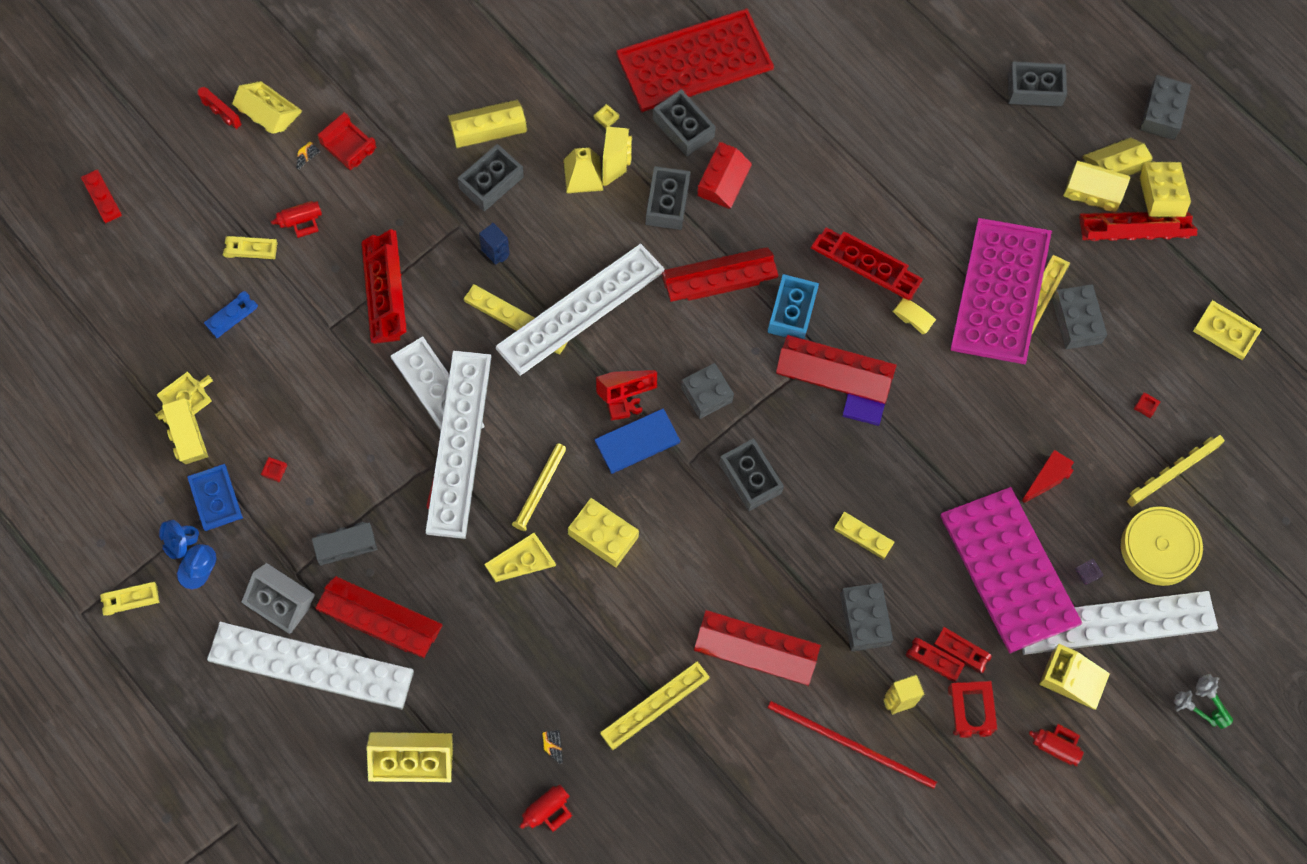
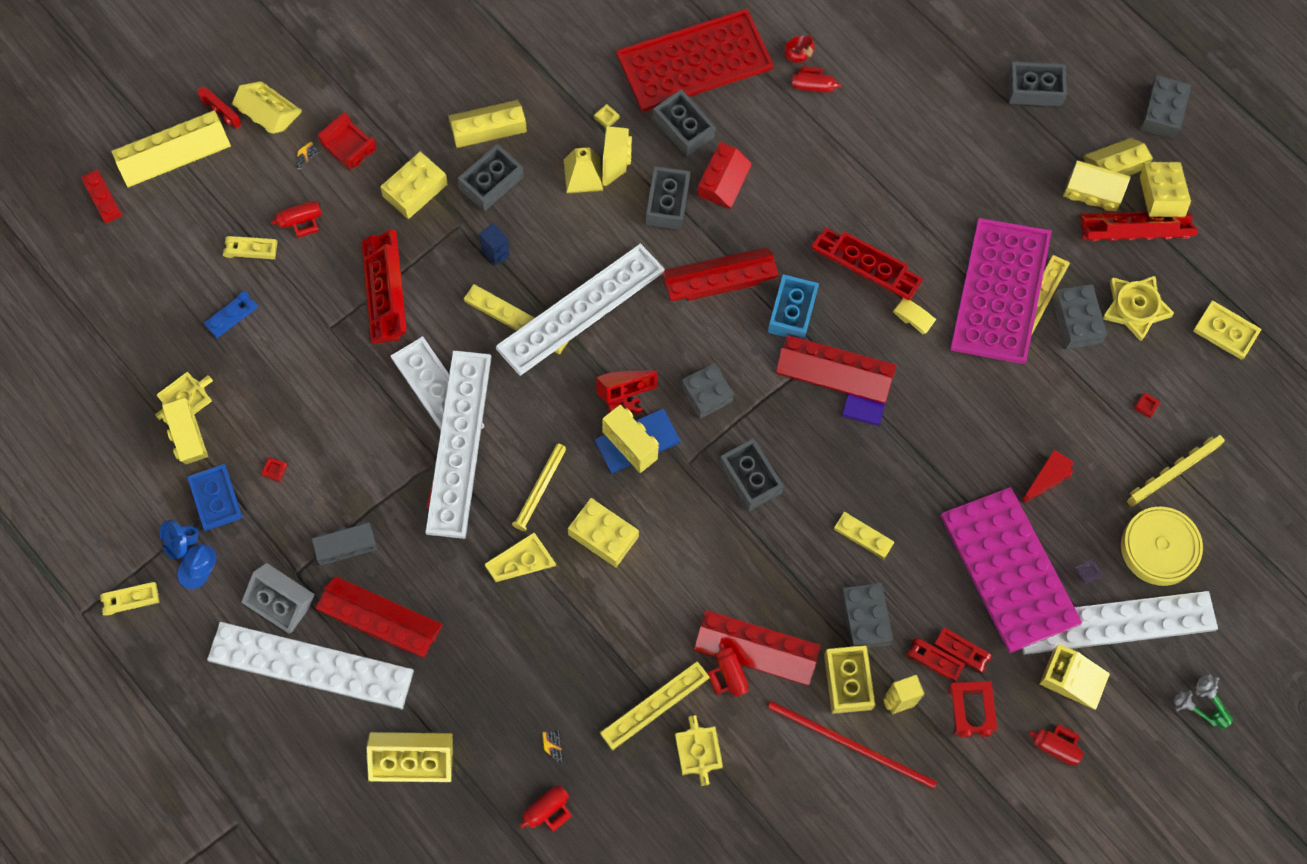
none -> light yellow slope [112,110,231,187]
none -> light yellow brick [380,151,448,219]
none -> light yellow brick [602,405,659,473]
none -> light yellow plate [675,716,723,786]
none -> red piece [707,643,749,697]
none -> red hair [784,35,815,63]
none -> red piece [792,66,841,93]
none -> light yellow brick [824,646,875,714]
none -> light yellow plate [1103,276,1174,341]

